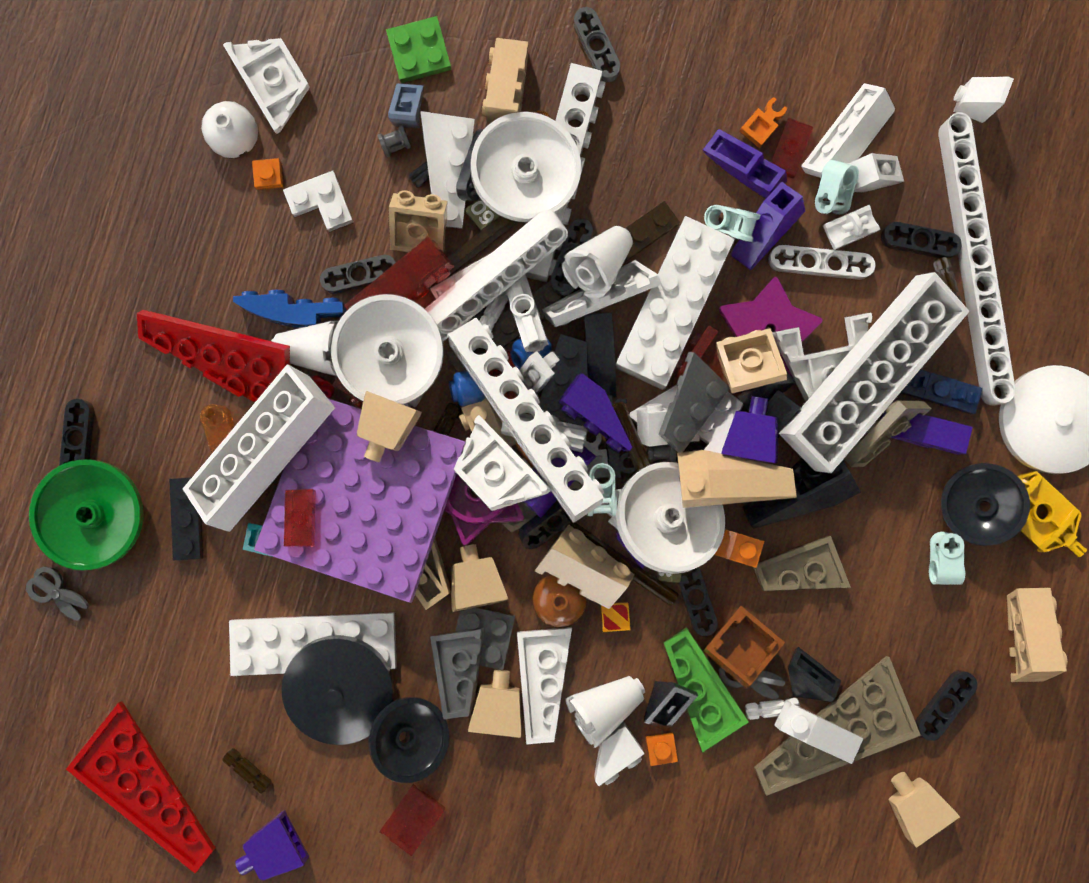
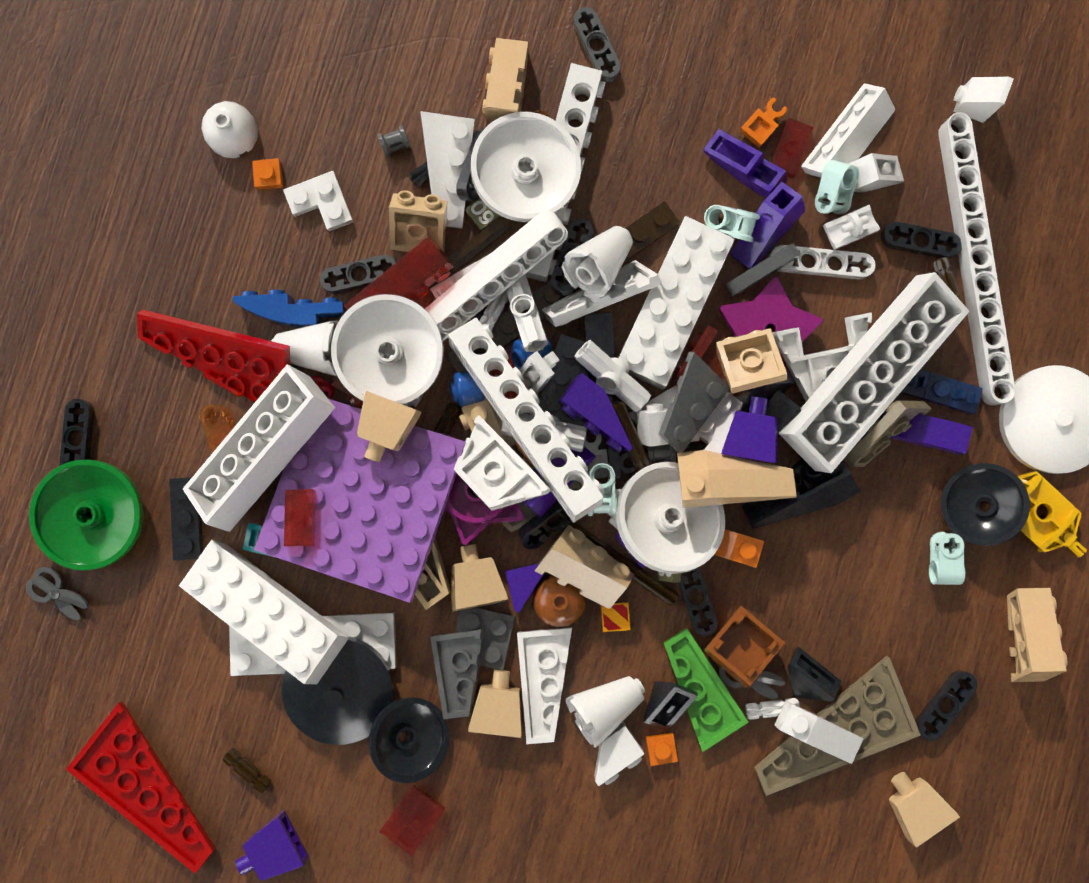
white wing [223,38,310,134] -> none
bright green plate [386,16,452,83] -> none
sand blue slope [388,83,423,128] -> none
dark tan wing [753,536,851,591] -> none
none -> white brick [179,540,349,684]
none -> dark purple slope [506,563,544,613]
none -> white piece [574,340,651,412]
none -> dark grey beam [725,243,801,297]

